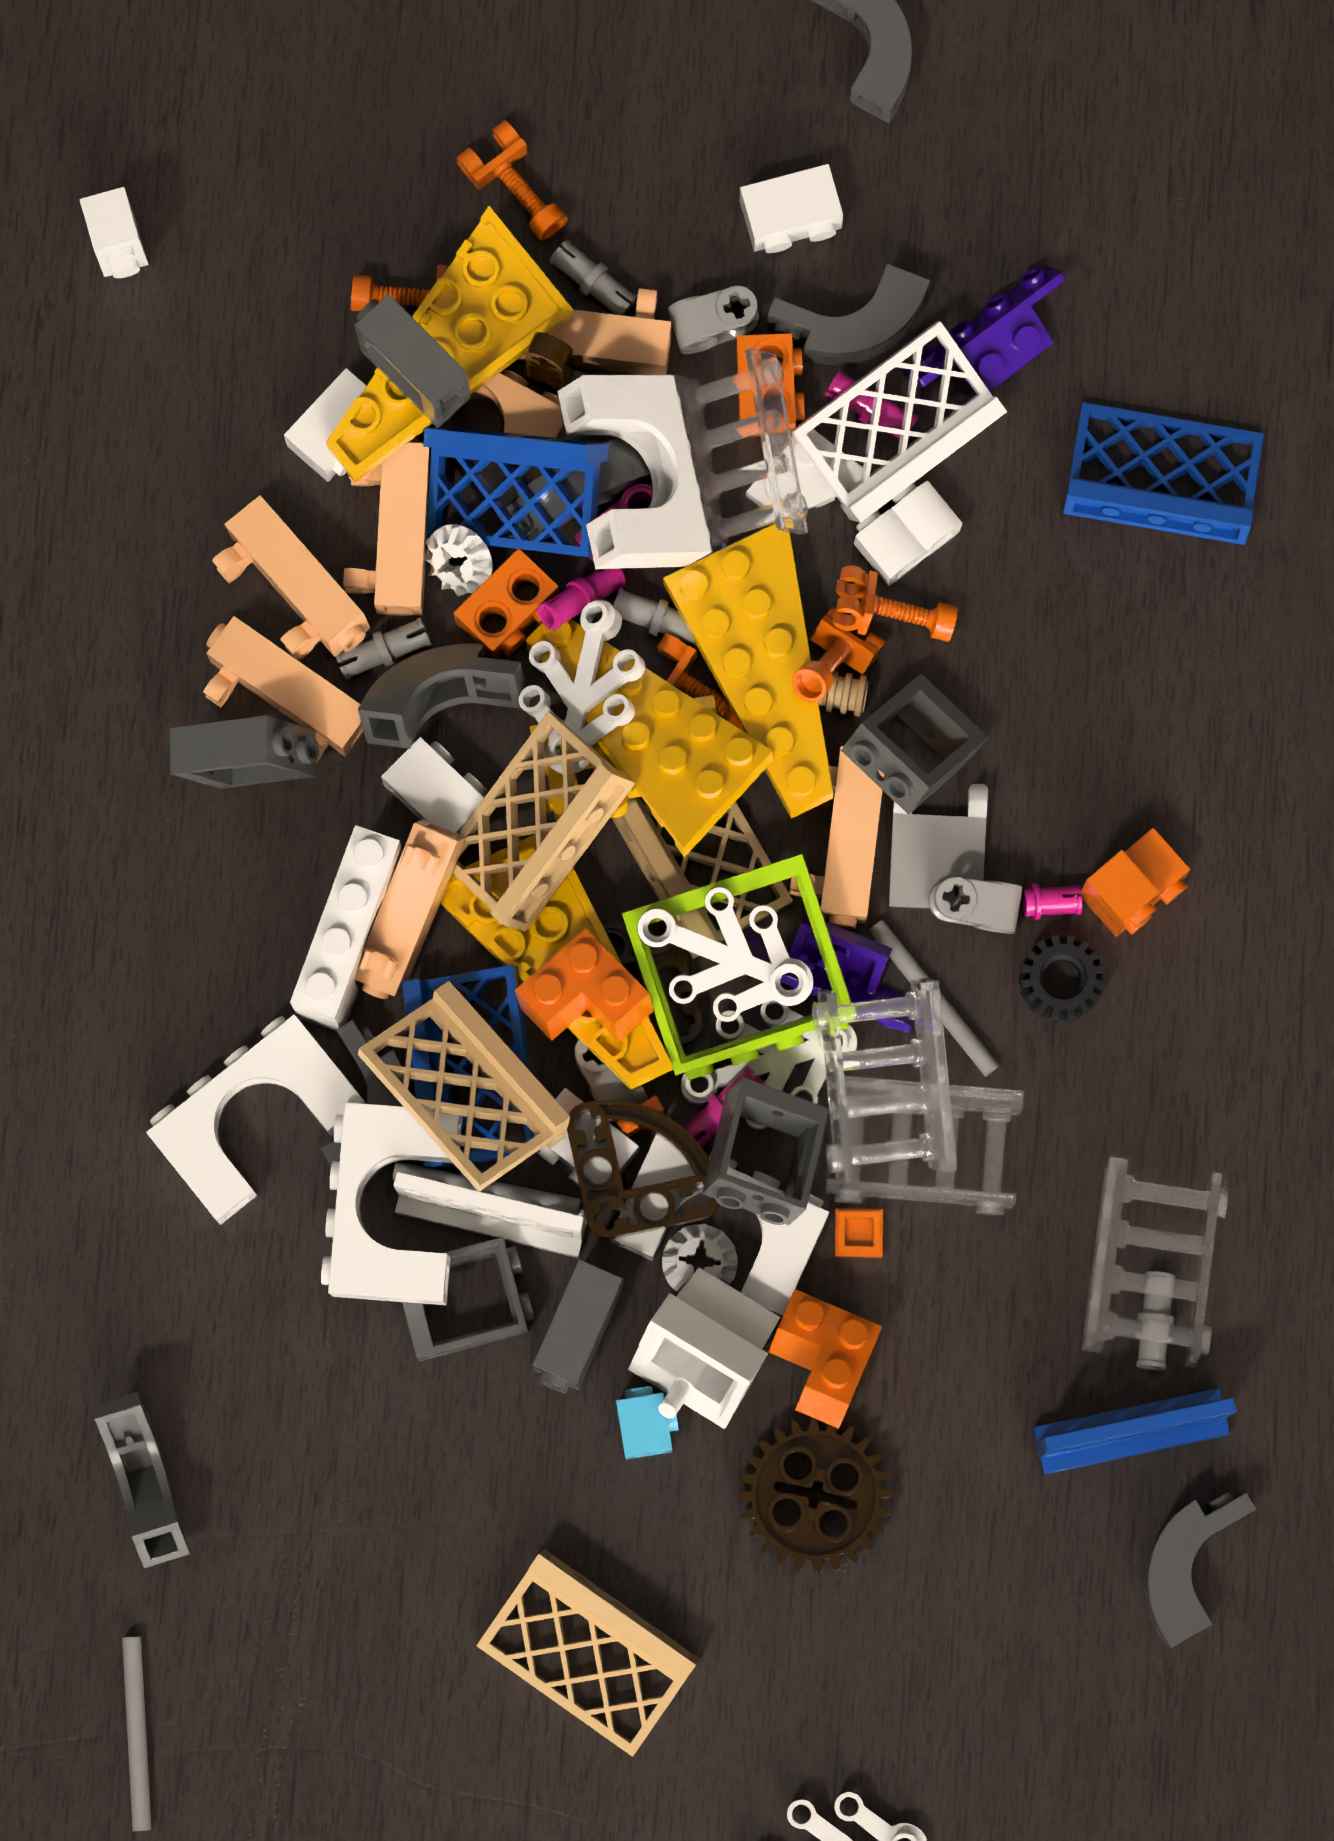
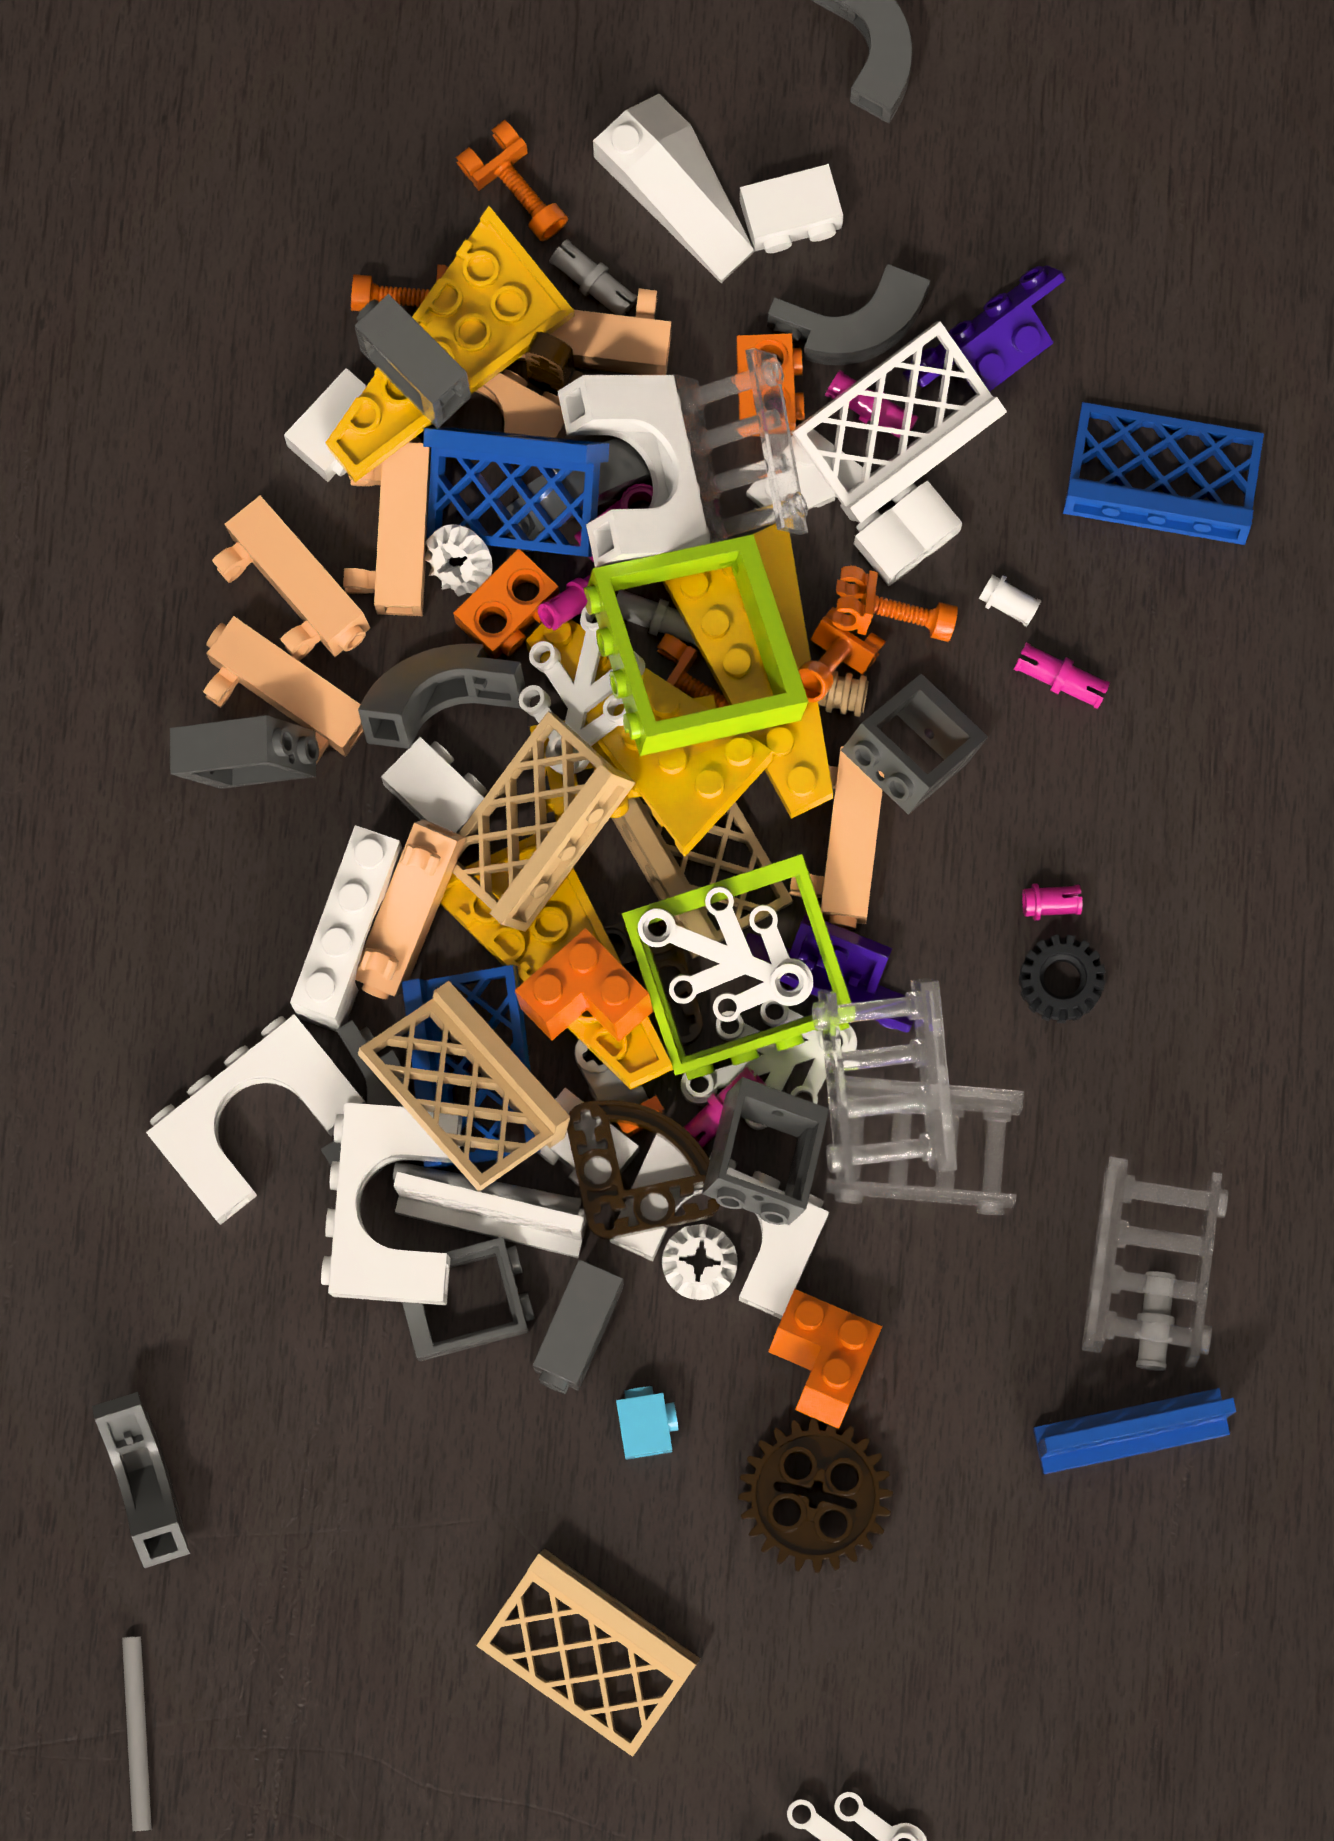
white brick [79,187,148,278] -> none
light grey pin [336,617,432,680] -> none
white piece [628,1267,780,1429] -> none
light grey piece [668,286,759,354] -> none
orange tile [835,1208,883,1258] -> none
light grey bar [869,920,1000,1077] -> none
light grey flag [889,784,988,910] -> none
light grey piece [928,877,1022,934] -> none
orange brick [1079,828,1191,937] -> none
dark grey arch [1144,1491,1256,1649] -> none
none -> lime window [583,534,809,756]
none -> white wedge [593,94,754,283]
none -> white pin [979,574,1041,627]
none -> dark pink pin [1013,642,1110,709]

